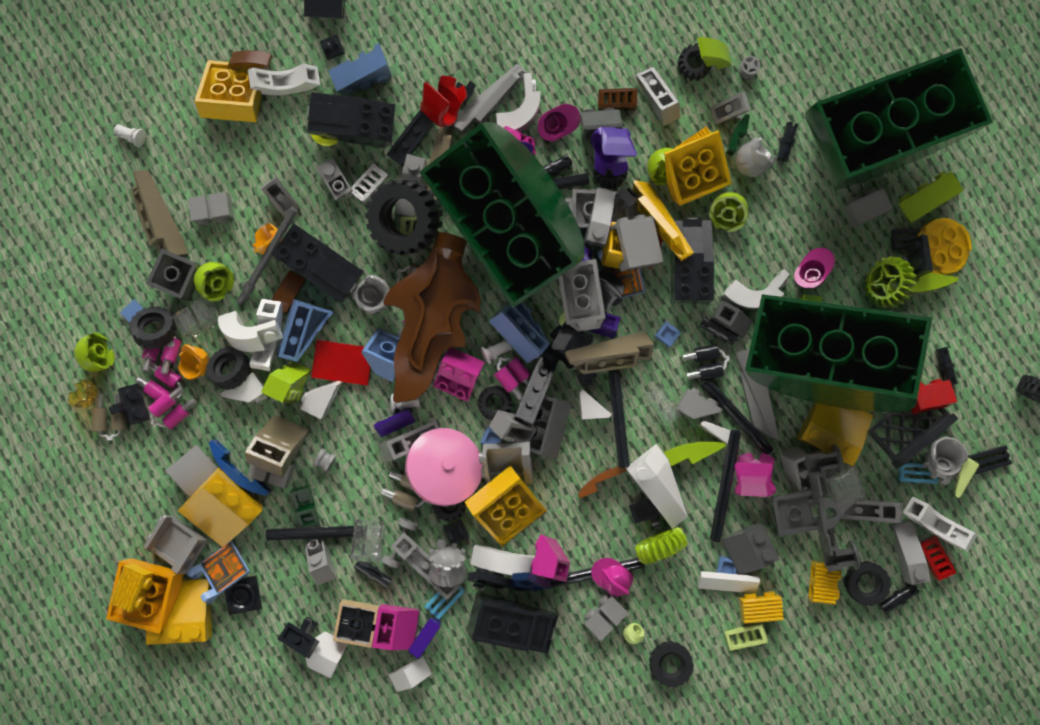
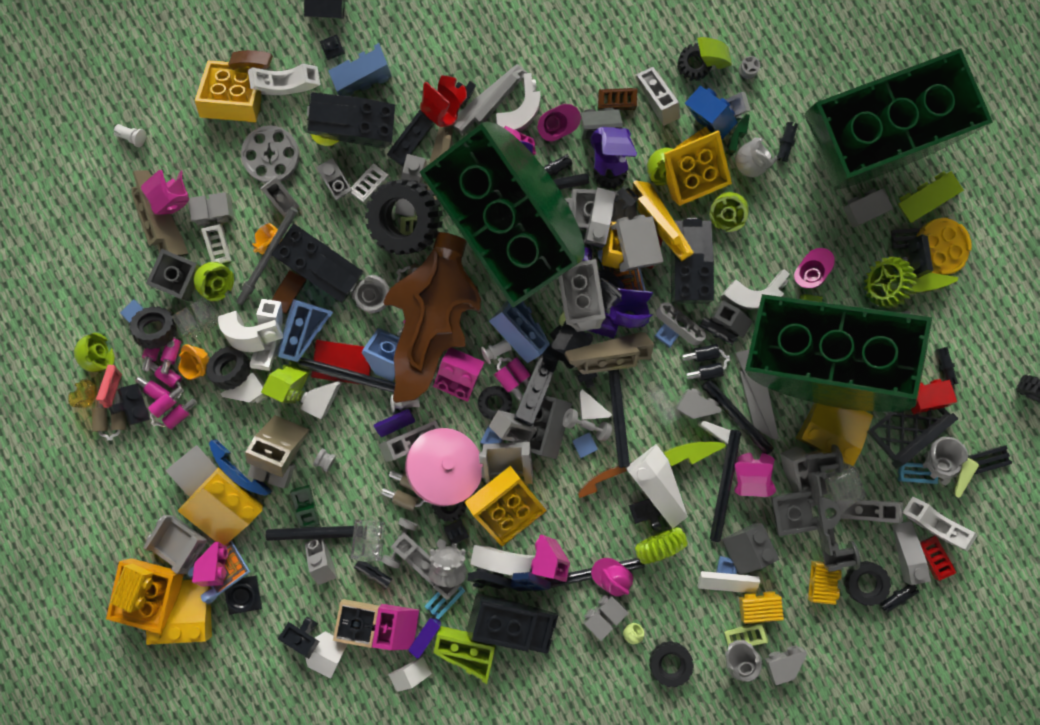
none -> coral tile [96,365,122,408]
none -> dark pink piece [141,170,189,215]
none -> dark pink slope [192,542,228,587]
none -> white slope [201,224,231,264]
none -> light grey wedge [241,125,300,183]
none -> black axle [298,357,395,393]
none -> lime wedge [433,626,495,684]
none -> light grey wheel [563,408,612,442]
none -> medium blue tile [572,432,598,458]
none -> dark purple piece [610,289,653,329]
none -> light grey beam [656,302,706,346]
none -> blue brick [685,85,738,140]
none -> light grey hair [725,640,762,682]
none -> light grey slope [764,646,807,685]

